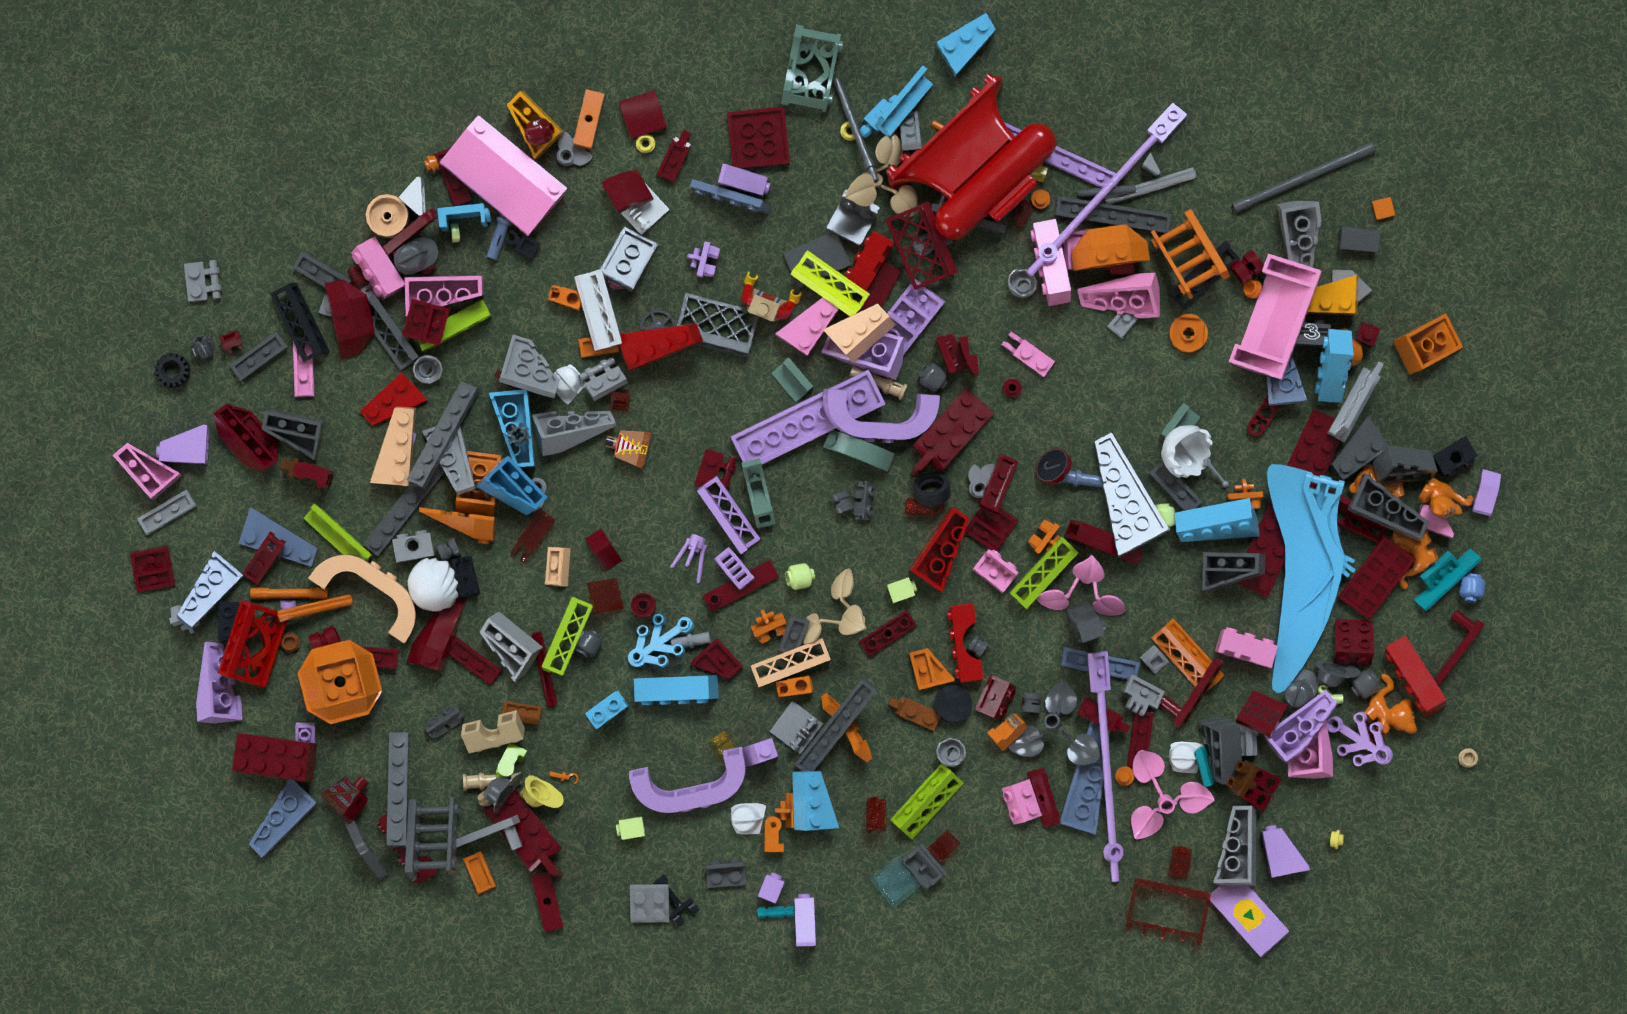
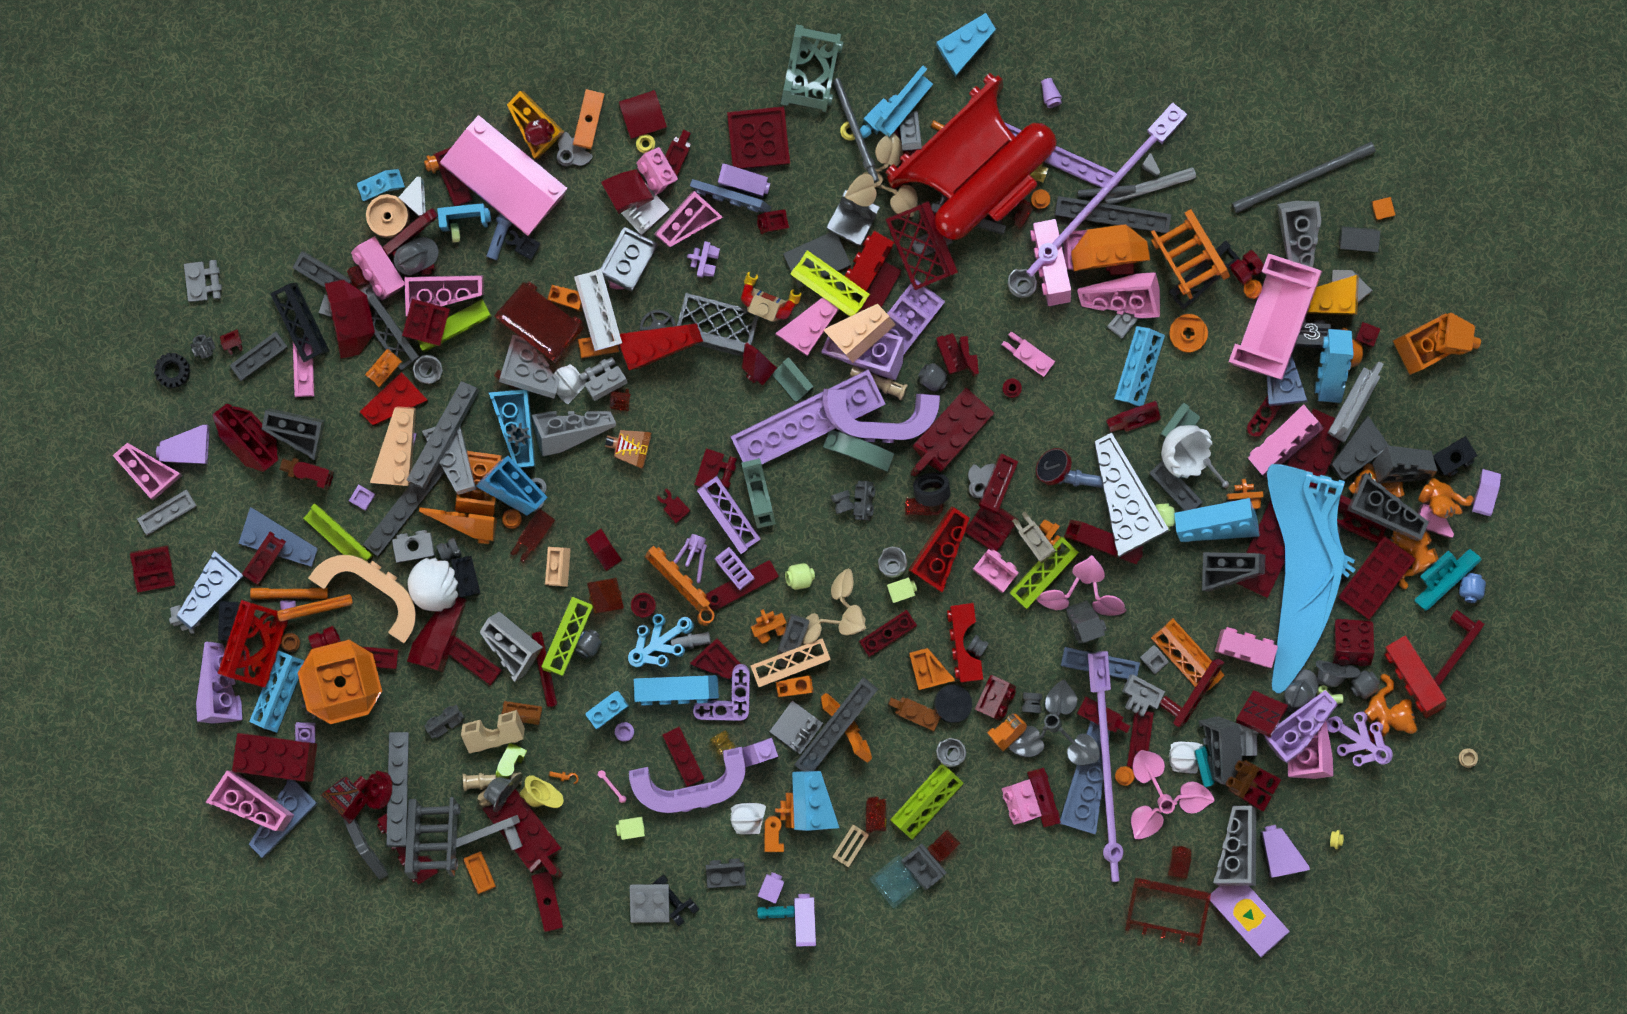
none -> bright pink wedge [206,771,294,831]
none -> medium azure fence [249,650,304,733]
none -> lavender tile [349,484,375,511]
none -> medium azure bracket [357,169,405,201]
none -> dark red tile [364,771,392,810]
none -> orange hips [365,349,402,387]
none -> clear red windscreen [494,281,584,365]
none -> orange plate [502,509,522,529]
none -> bright pink hinge [598,770,626,803]
none -> lavender tile [615,722,634,741]
none -> bright pink bracket [636,148,678,195]
none -> orange hinge [645,546,714,626]
none -> bright pink wedge [655,191,722,247]
none -> dark red plate [657,489,690,523]
none -> dark red plate [662,726,704,787]
none -> lavender beam [693,664,750,721]
none -> dark red slope [742,342,777,386]
none -> dark red bracket [757,209,789,234]
none -> tan tile [832,825,869,867]
none -> light grey hair [878,546,907,578]
none -> dark tan hinge [1012,511,1057,564]
none -> lavender cone [1041,78,1062,108]
none -> dark red hinge [1106,401,1161,432]
none -> medium azure fence [1114,326,1165,407]
none -> bright pink wedge [1248,404,1324,478]
none -> orange torso [1435,313,1481,355]

